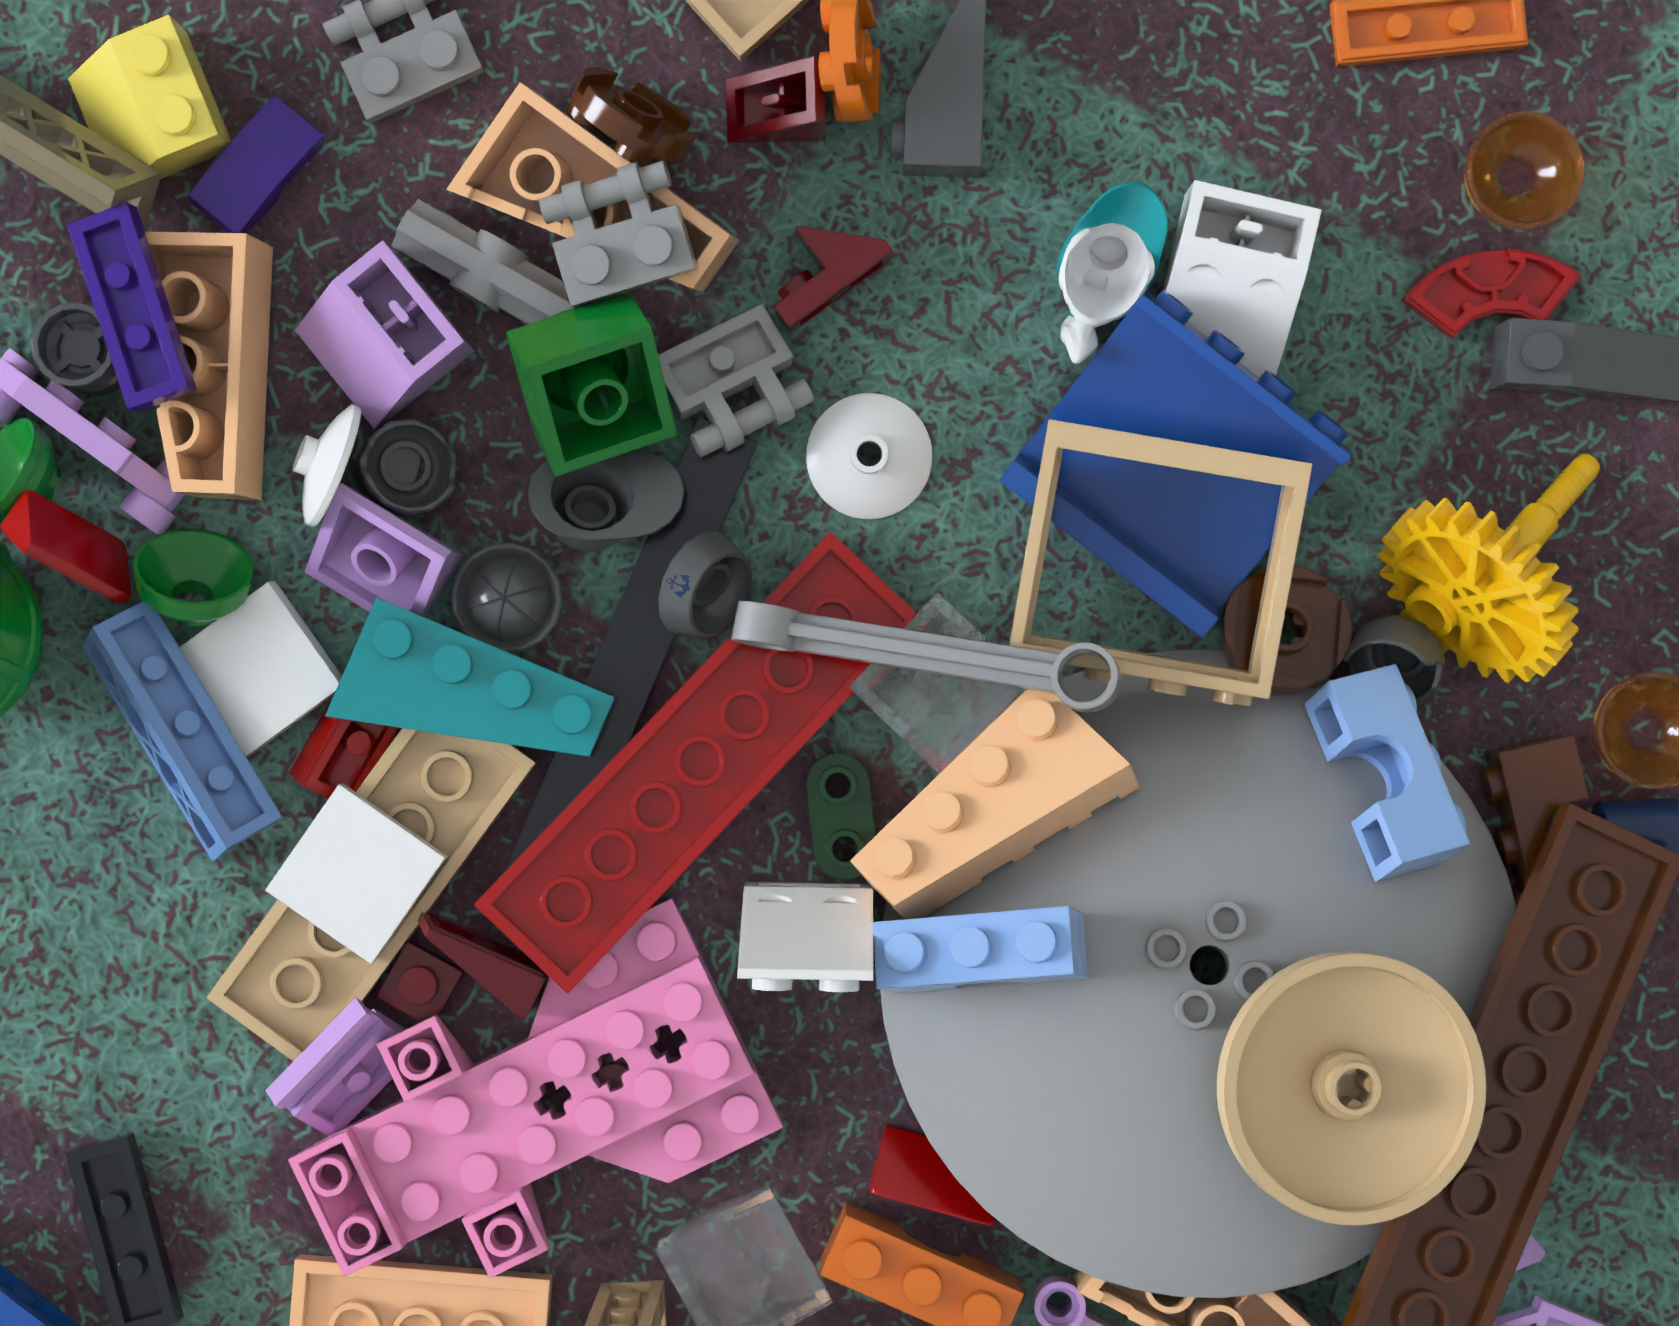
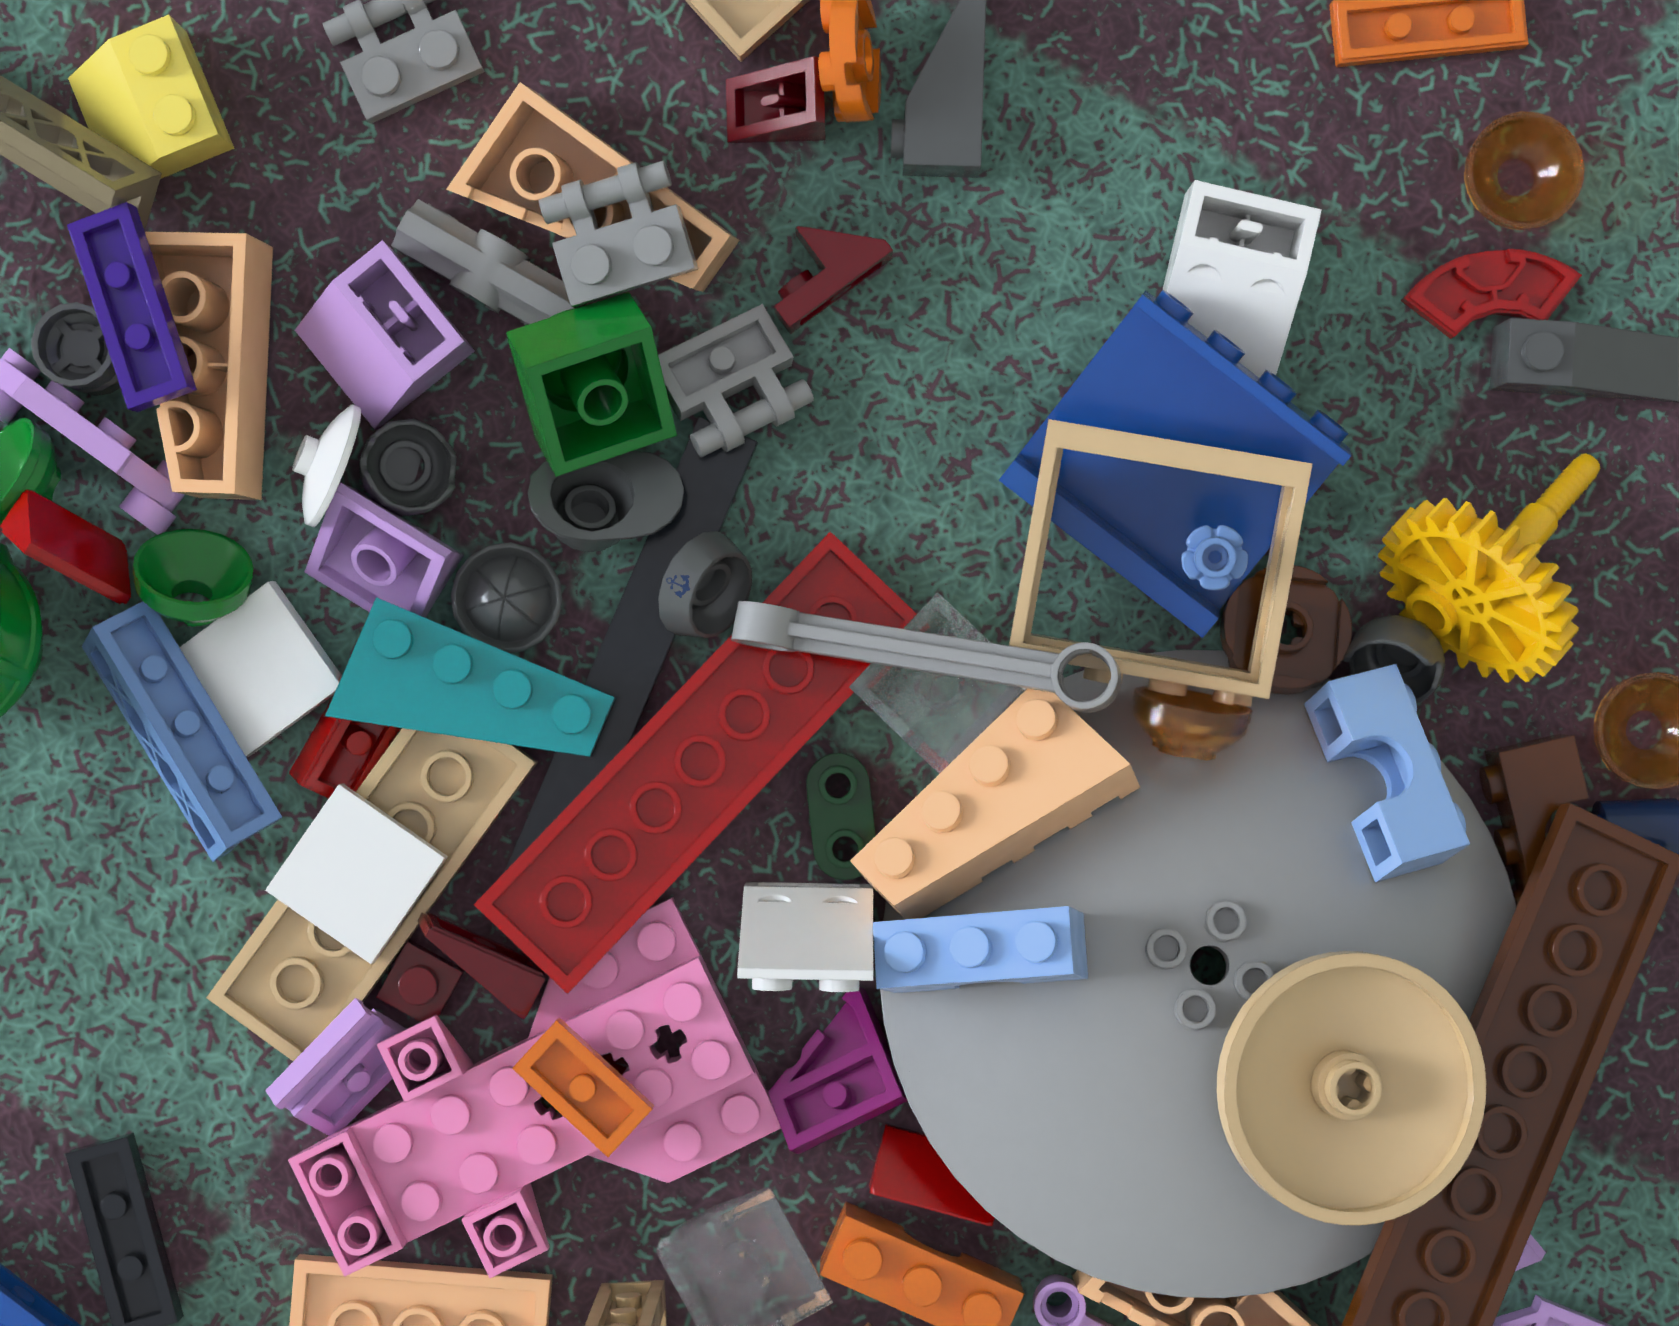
dark purple slope [188,96,324,233] -> none
reddish brown plate [566,67,697,167] -> none
white dish [806,393,932,519] -> none
white hair [1056,182,1168,364] -> none
none -> orange plate [512,1017,654,1157]
none -> magenta wing [768,986,907,1154]
none -> clear orange piece [1132,686,1253,760]
none -> medium blue plate [1181,525,1248,590]

